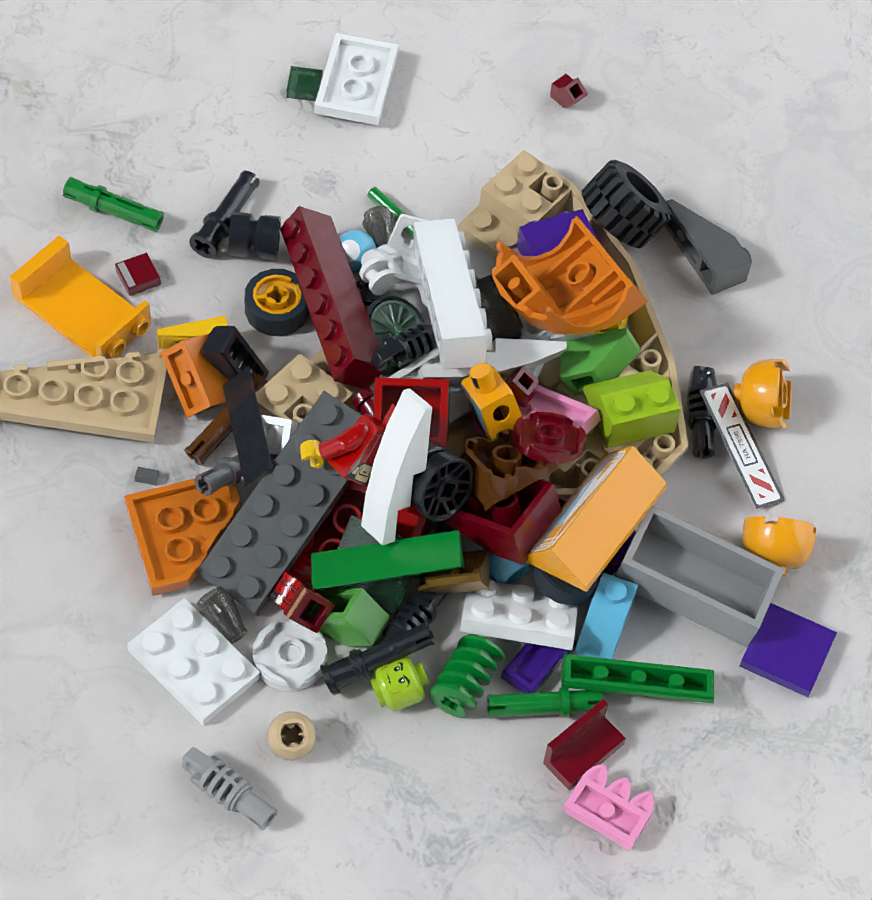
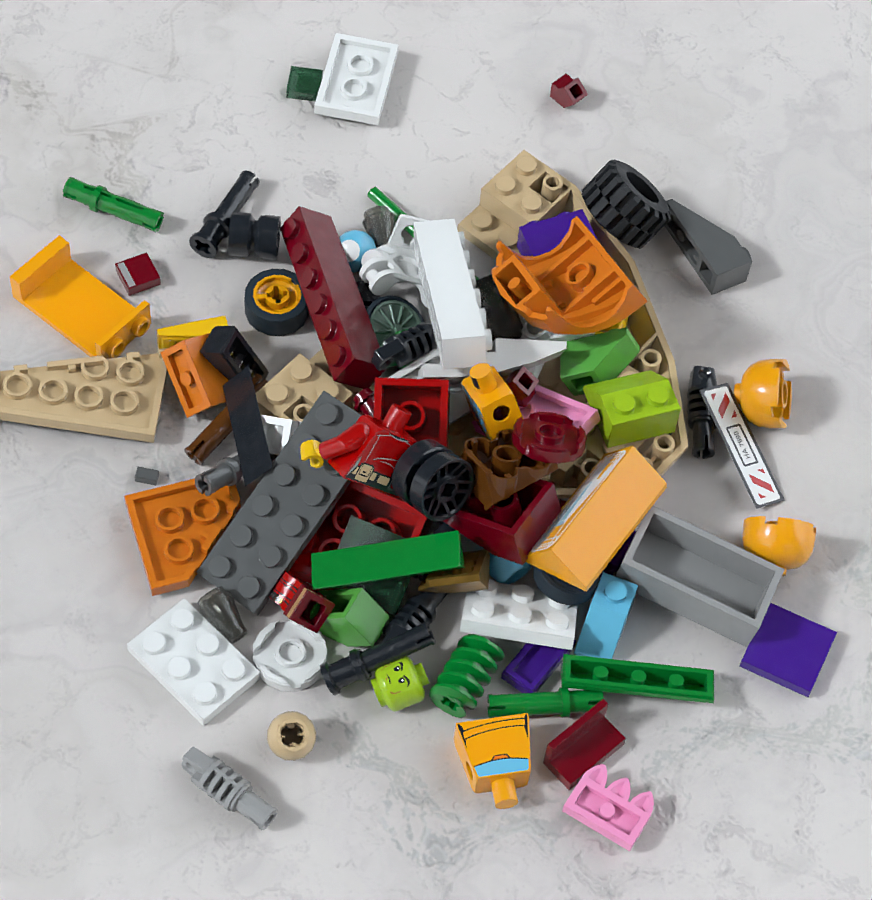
white slope [361,388,432,546] -> none
none -> light orange torso [453,713,531,809]

